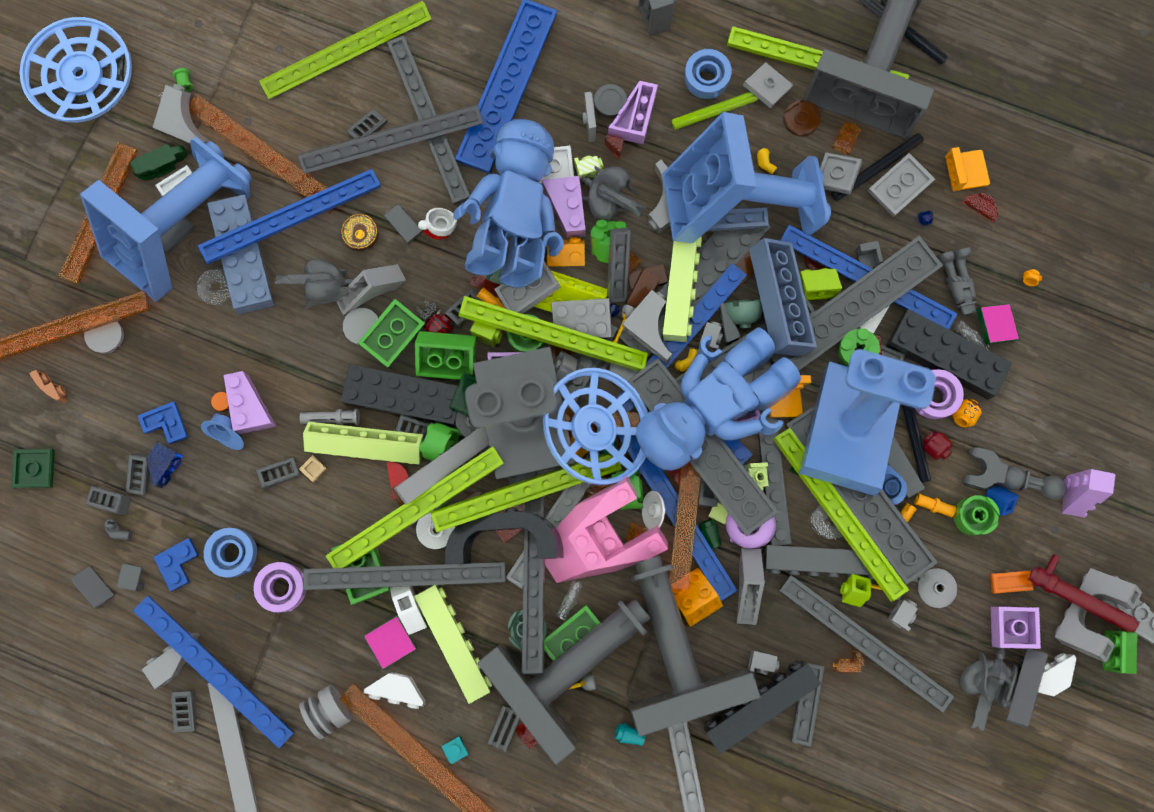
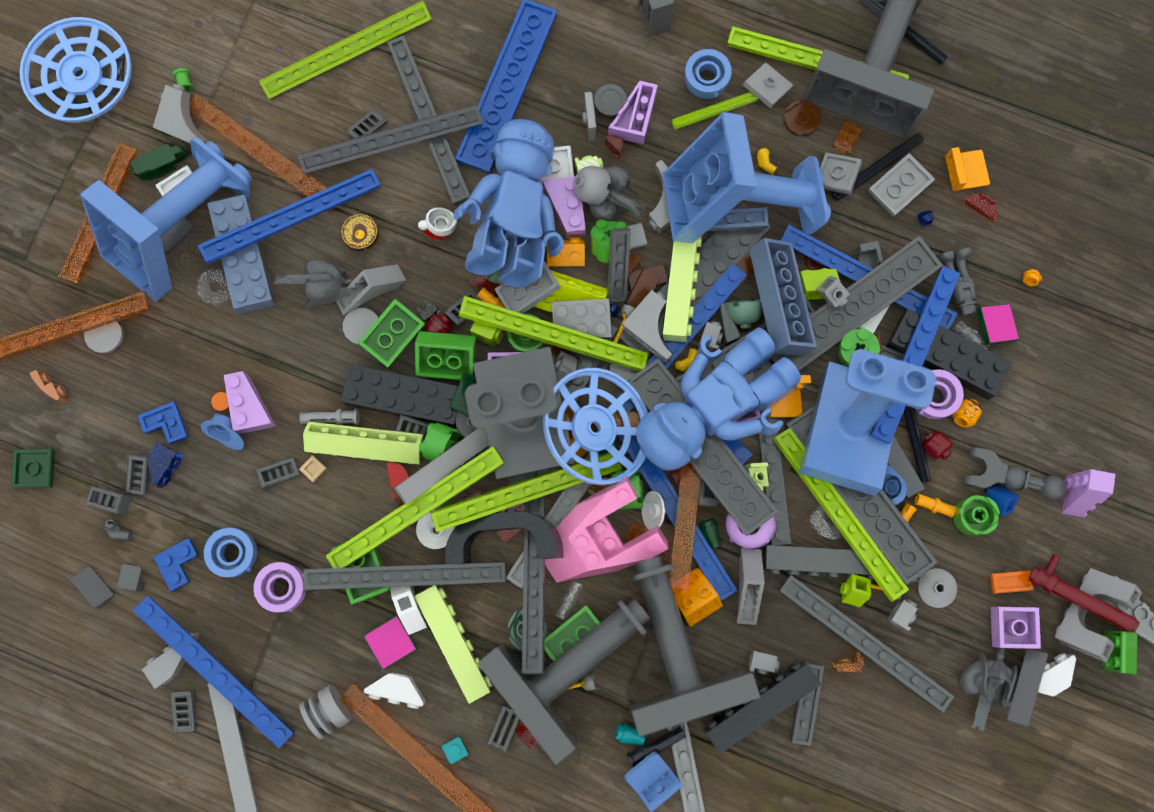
dark grey tile [384,204,423,244] -> none
yellowish green tile [708,503,728,525] -> none
none -> light grey cylinder [574,166,611,205]
none -> medium blue bracket [624,751,683,812]
none -> light grey slope [627,223,647,249]
none -> black pin [627,726,687,767]
none -> light grey brick [816,276,850,307]
none -> blue plate [870,266,961,444]

